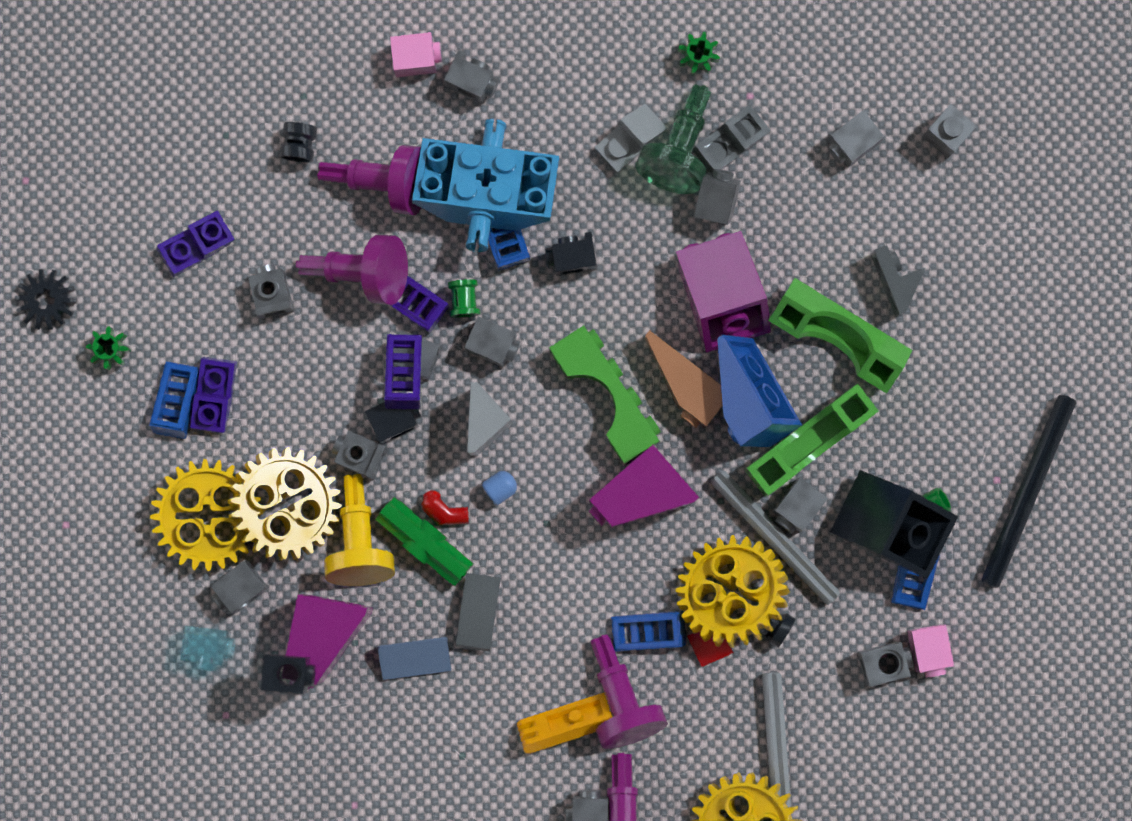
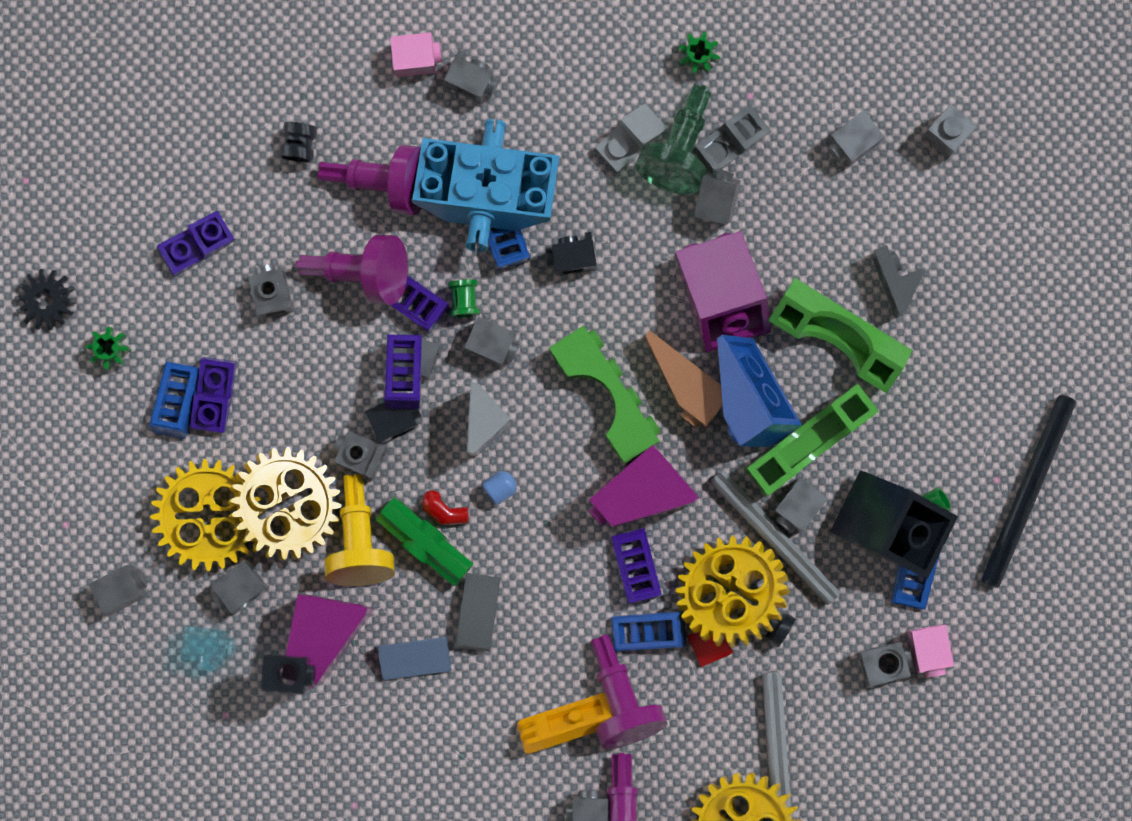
none -> flat silver brick [88,565,148,615]
none -> dark purple slope [611,528,662,604]

